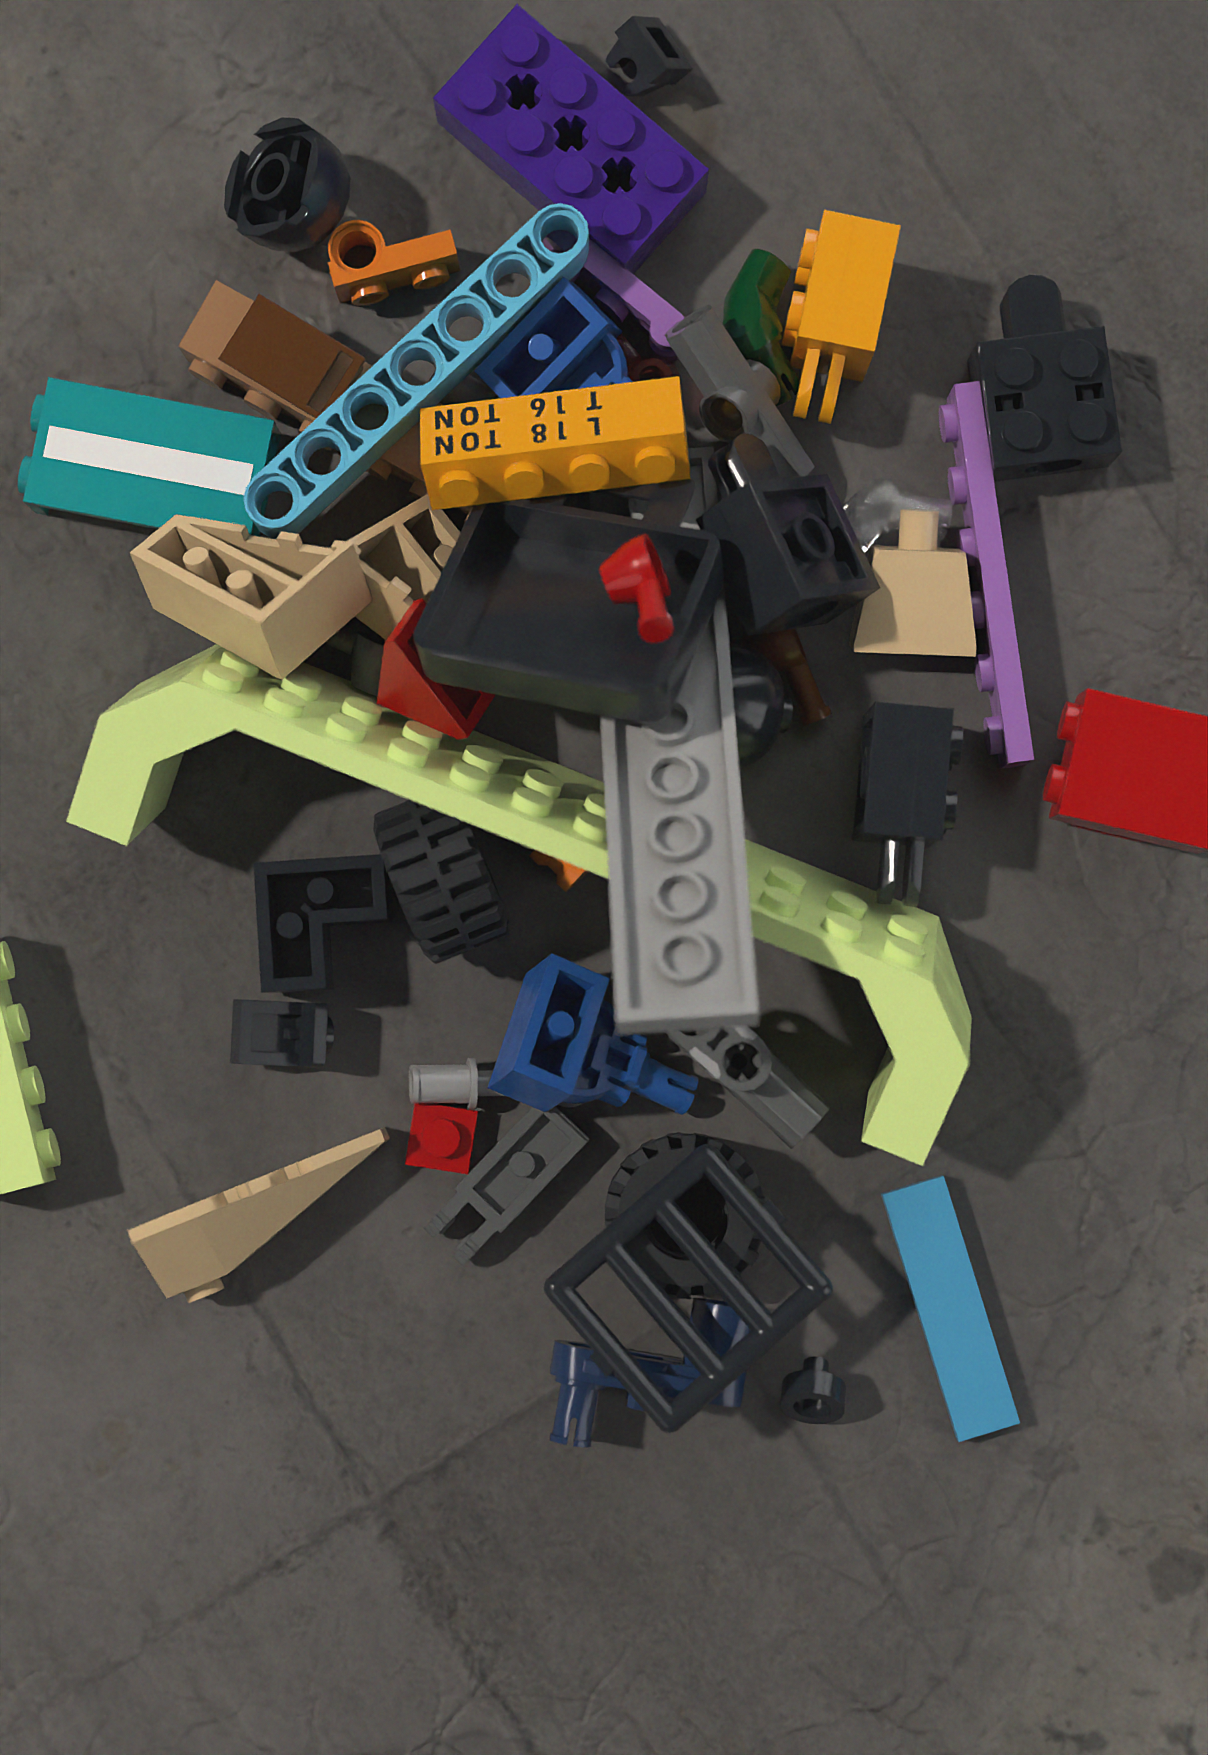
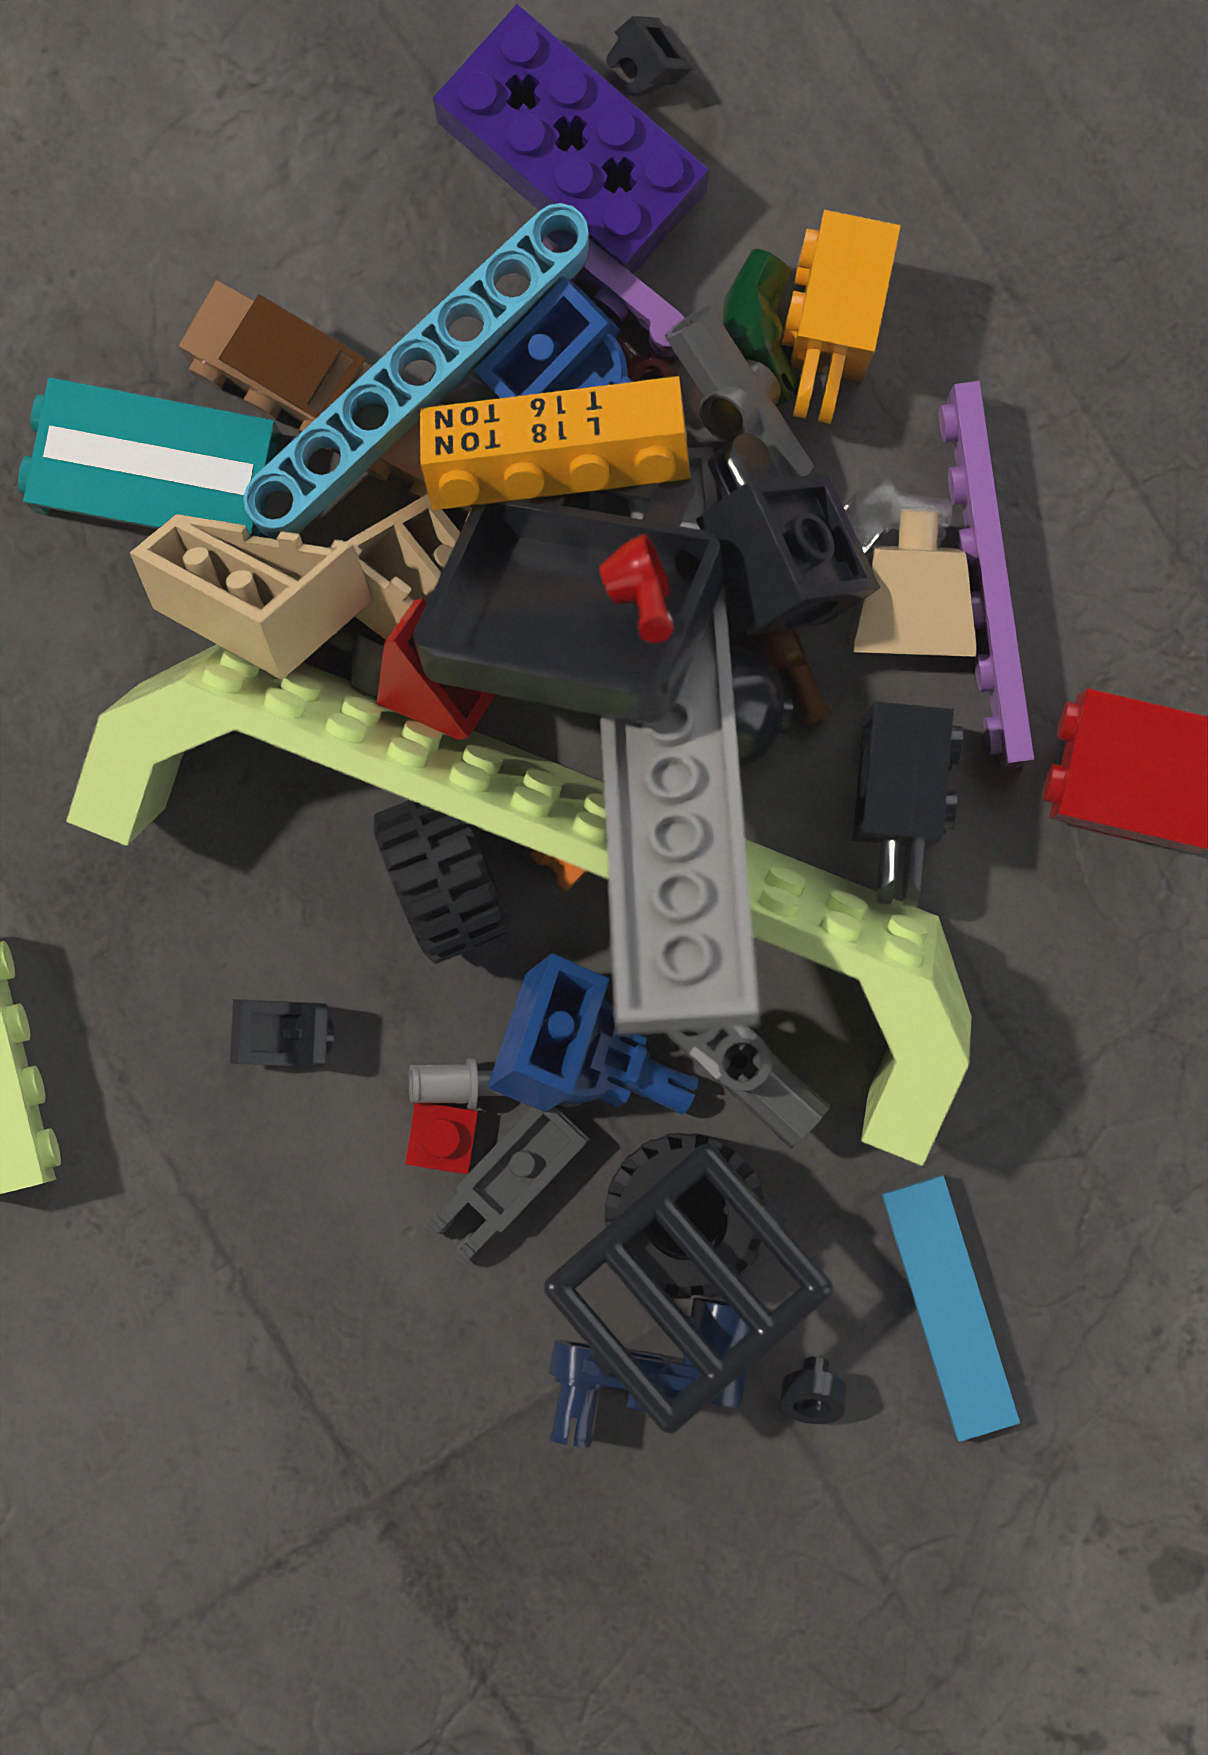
tan wedge [127,1127,390,1303] -> none
black cylinder [224,117,351,252] -> none
black brick [253,854,393,994] -> none
orange plate [327,220,460,306] -> none
black brick [967,275,1122,482] -> none

